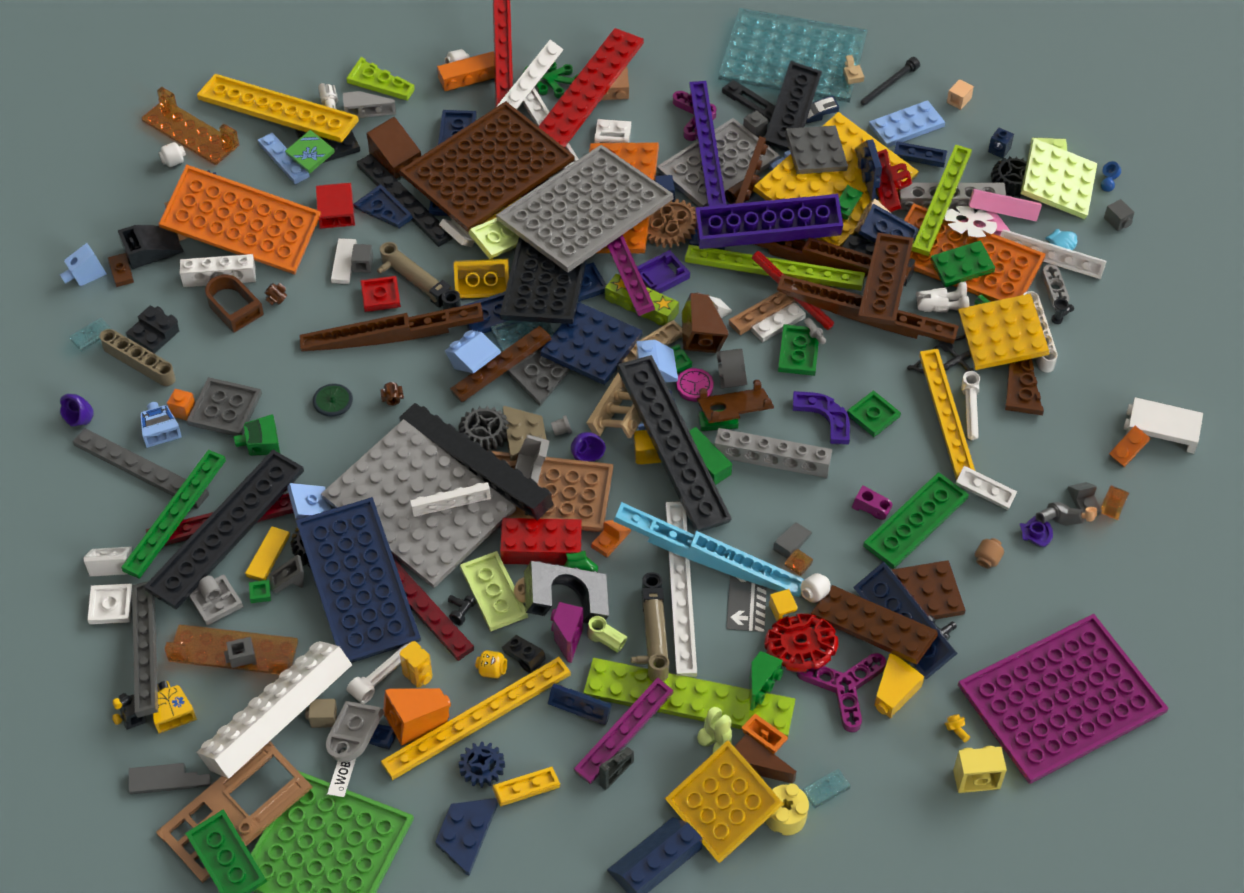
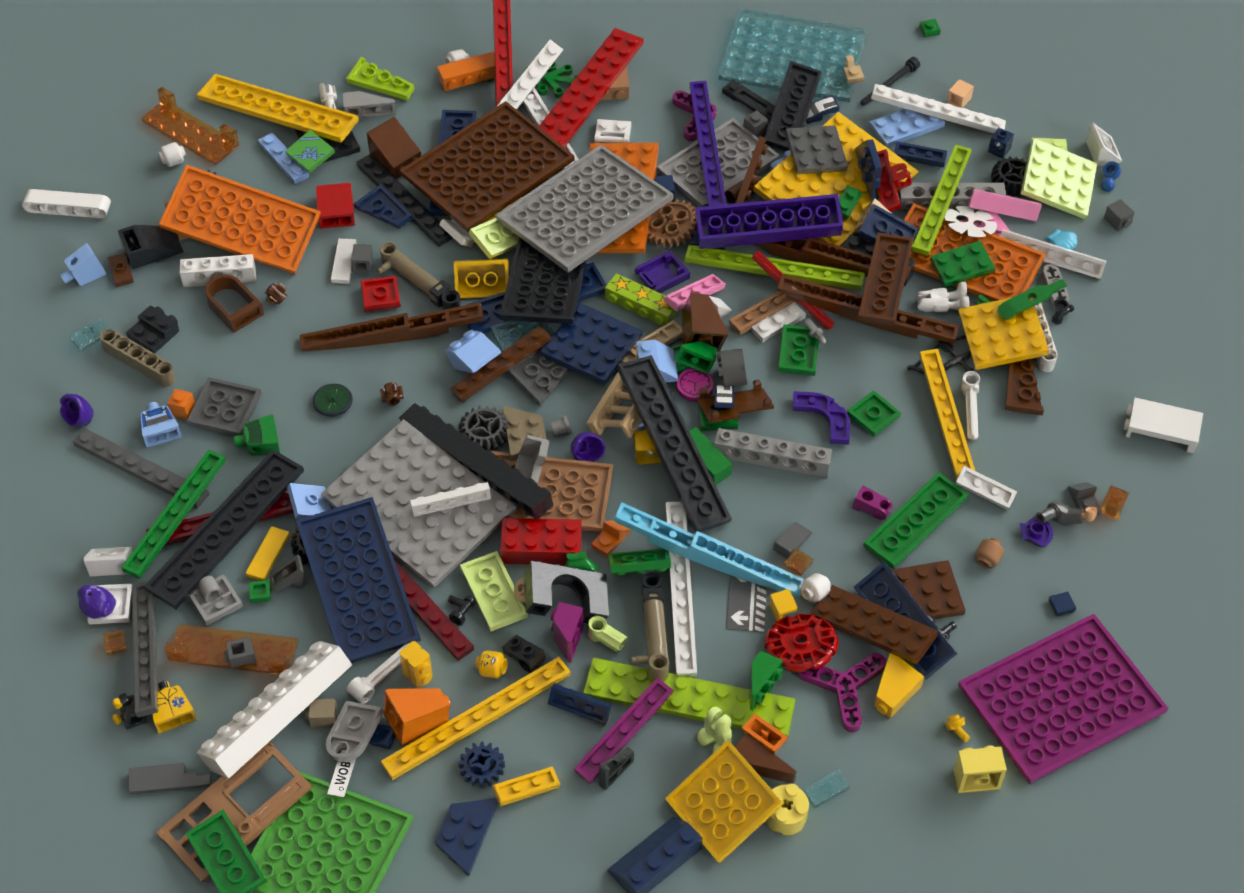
magenta plate [607,235,655,316] -> none
orange plate [1109,426,1150,468] -> none
none -> white beam [22,189,111,218]
none -> dark purple hair [77,585,116,619]
none -> clear orange plate [103,629,128,655]
none -> green plate [608,548,671,575]
none -> bright pink tile [664,274,726,311]
none -> green slope [674,341,717,374]
none -> slope [715,385,734,408]
none -> white plate [871,84,1006,134]
none -> green plate [919,19,941,37]
none -> green piece [997,279,1067,320]
none -> dark blue tile [1049,591,1076,616]
none -> white slope [1086,123,1122,166]

